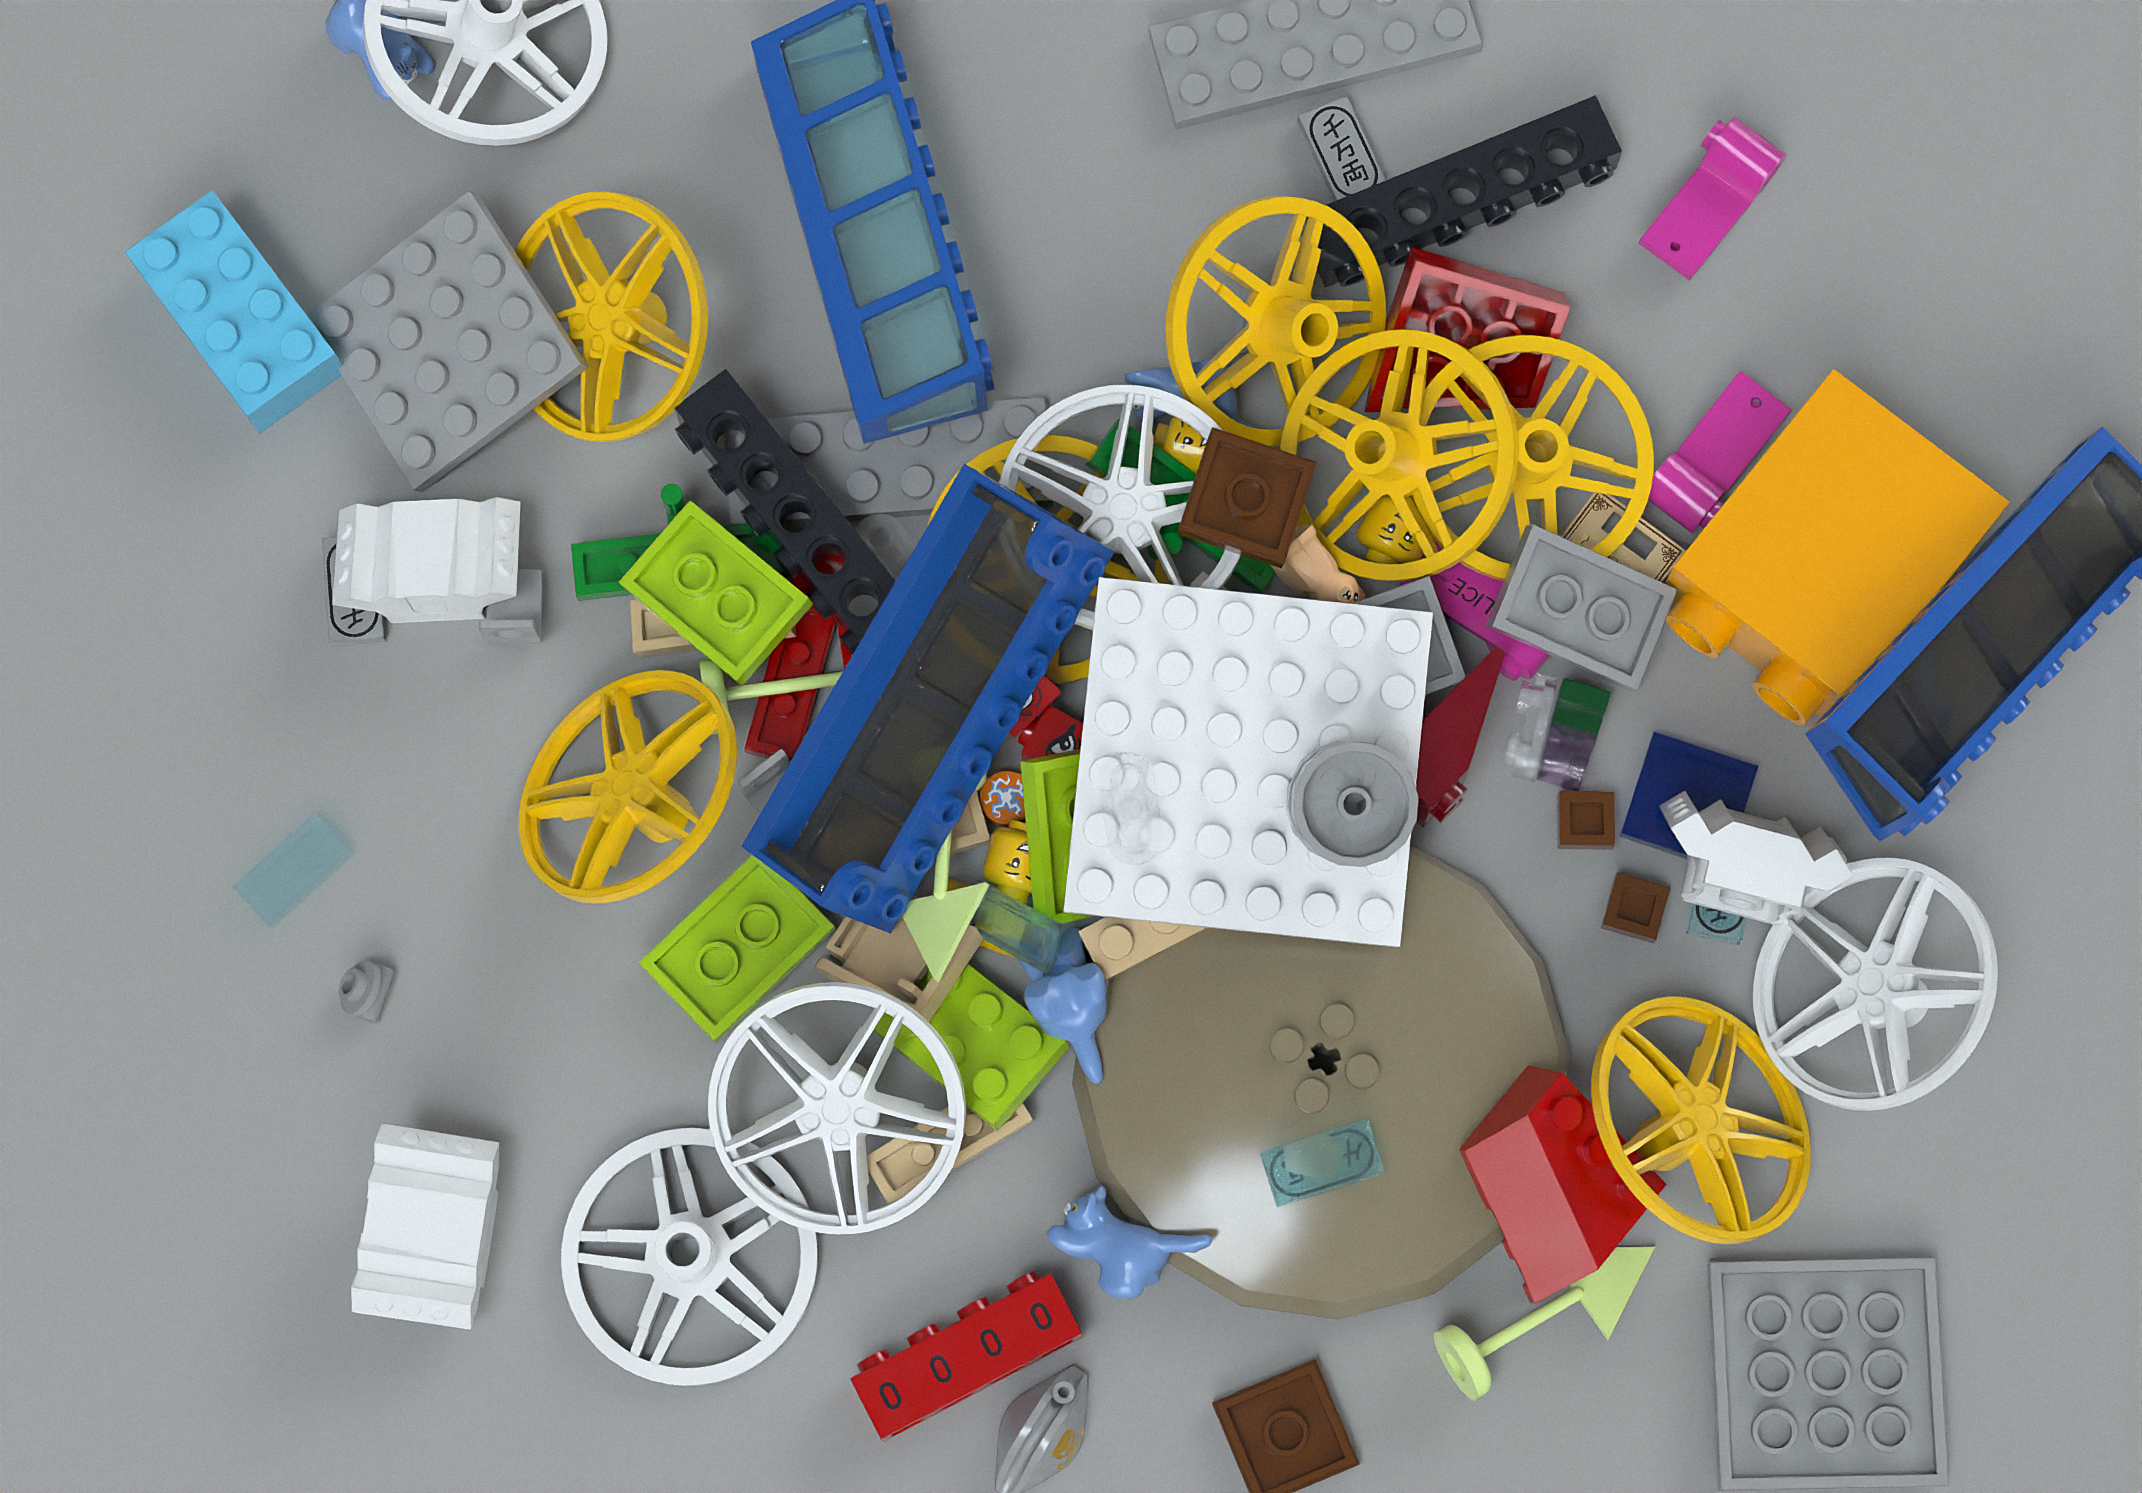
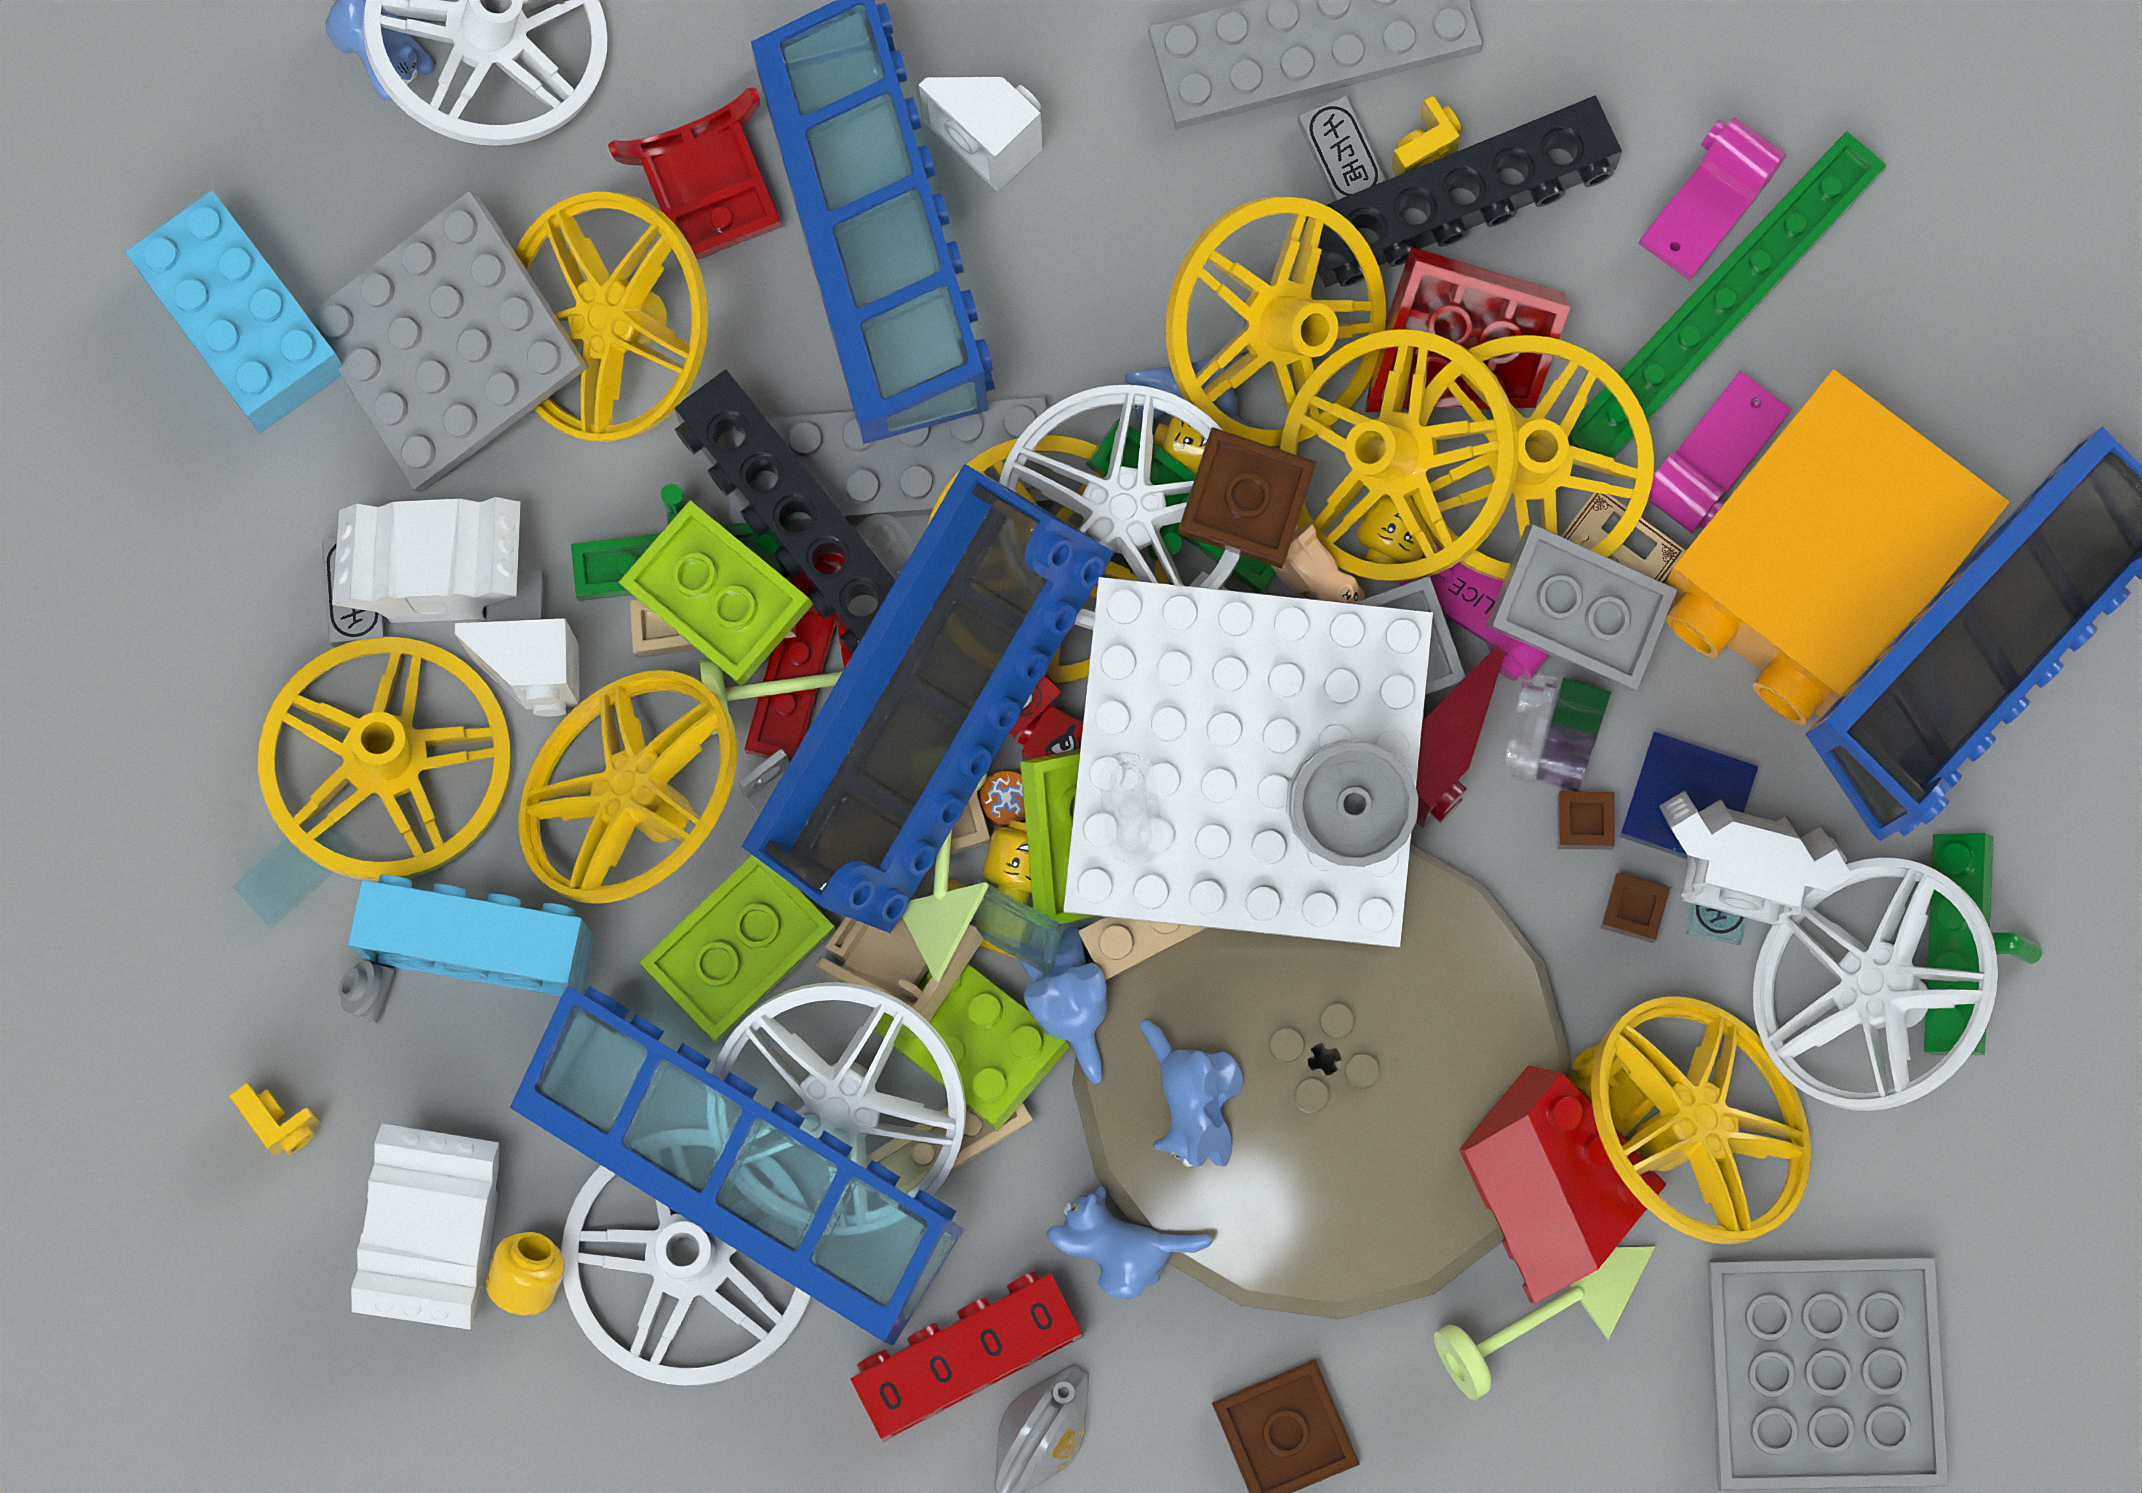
clear light blue tile [1260,1118,1385,1207] -> none
none -> yellow bracket [229,1083,321,1156]
none -> yellow wheel [258,637,511,881]
none -> medium azure brick [348,874,594,997]
none -> white slope [455,619,580,717]
none -> yellow head [485,1232,565,1316]
none -> window [510,985,964,1345]
none -> red piece [608,87,781,260]
none -> white slope [919,77,1043,192]
none -> medium blue animal [1139,1020,1243,1167]
none -> yellow bracket [1392,95,1462,176]
none -> yellow bracket [1567,1043,1655,1137]
none -> green plate [1568,131,1887,473]
none -> green plate [1924,833,2042,1055]

